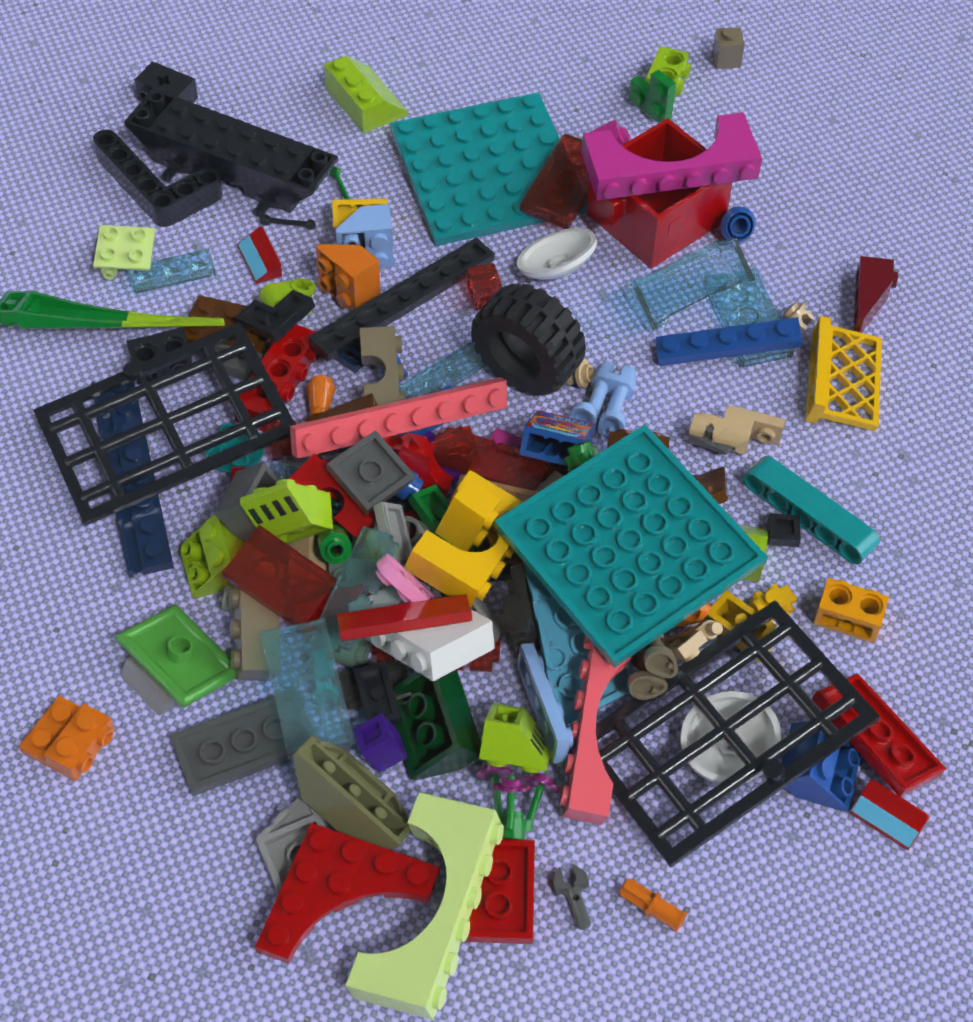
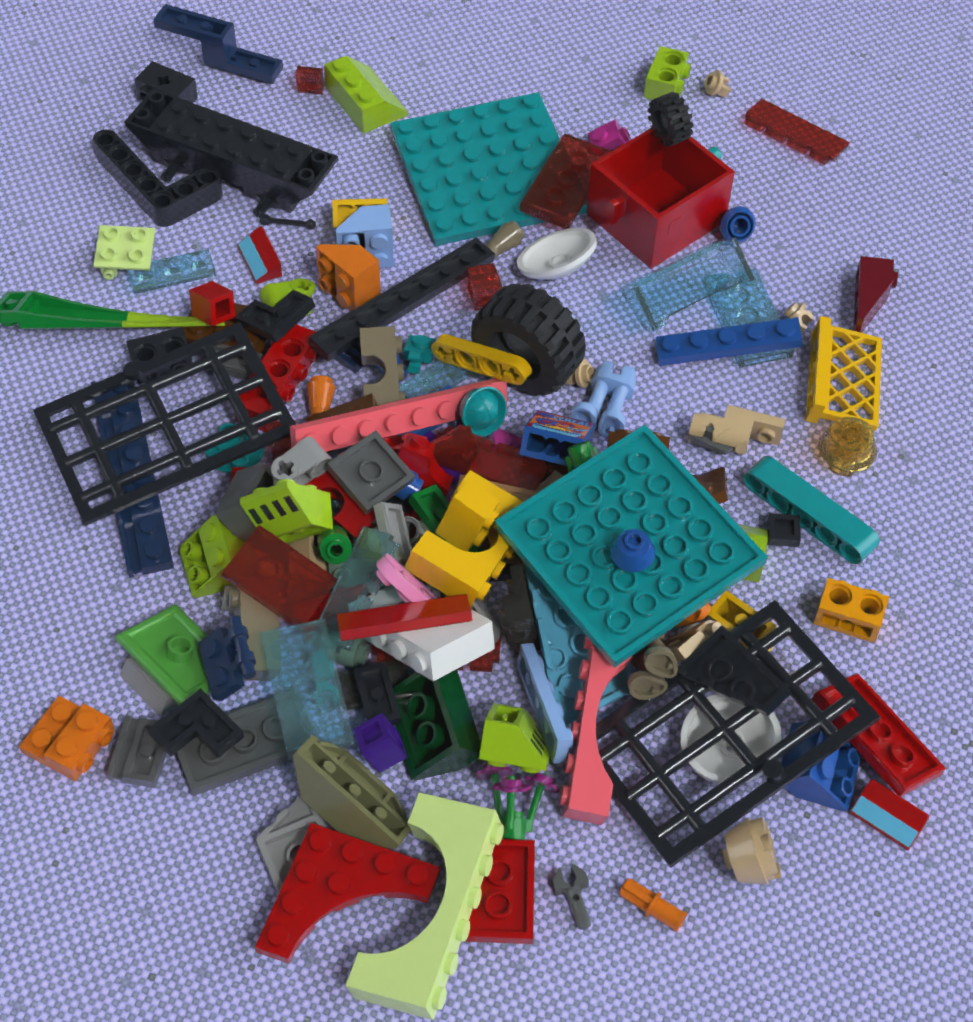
green hinge [330,166,351,199] -> none
dark pink arch [581,112,762,200] -> none
green plate [629,69,676,123] -> none
dark tan brick [712,27,745,69] -> none
yellow piece [750,584,797,622] -> none
none -> flat silver plate [107,715,167,788]
none -> black plate [148,688,244,758]
none -> dark blue bracket [153,4,283,84]
none -> red brick [189,281,236,326]
none -> dark blue plate [198,616,256,701]
none -> light grey piece [271,436,332,486]
none -> clear red plate [296,66,324,95]
none -> teal plate [403,335,436,374]
none -> yellow beam [431,334,532,385]
none -> teal hat [459,386,507,437]
none -> dark tan cone [486,221,525,259]
none -> blue cone [611,529,656,572]
none -> black tyre [648,92,694,147]
none -> black wing [677,625,792,716]
none -> tan plate [704,70,731,97]
none -> tan cone [722,817,782,885]
none -> clear red windscreen [744,98,850,165]
none -> clear yellow cone [818,417,877,477]

